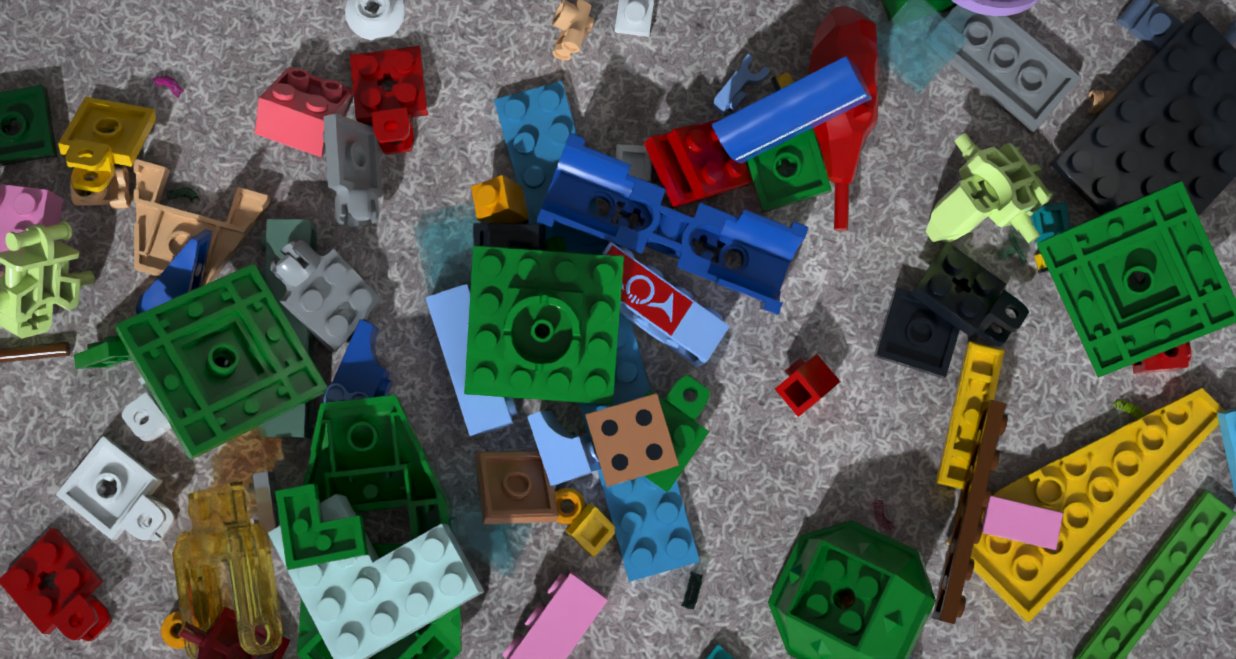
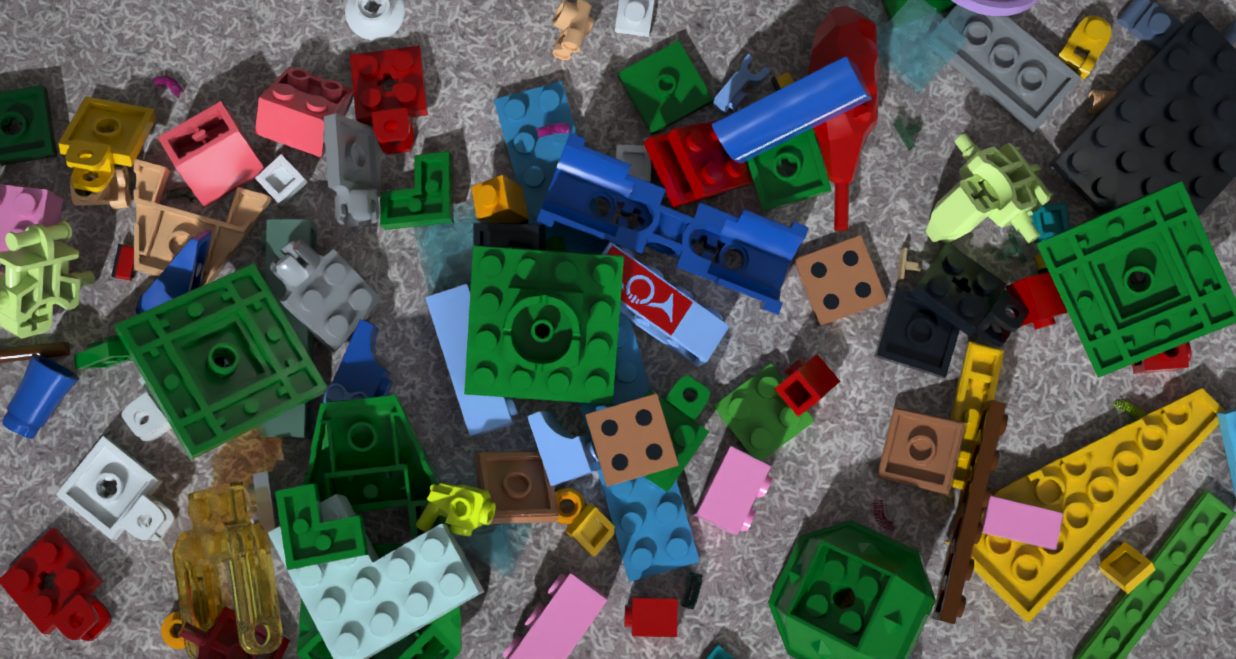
none -> blue plant [2,354,80,439]
none -> red piece [111,244,134,281]
none -> coral slope [158,101,265,207]
none -> white plate [255,154,308,206]
none -> green plate [380,151,454,230]
none -> neon yellow piece [416,482,496,536]
none -> dark pink leg [536,123,570,138]
none -> green plate [617,40,713,136]
none -> red brick [624,596,678,637]
none -> bright pink brick [693,446,773,535]
none -> bright green plate [713,363,815,461]
none -> nougat tile [793,235,887,327]
none -> nougat tile [877,407,968,496]
none -> clear green piece [893,119,922,151]
none -> tan piece [897,248,921,281]
none -> red brick [1005,272,1068,330]
none -> yellow plate [1056,16,1112,80]
none -> yellow plate [1098,542,1155,594]

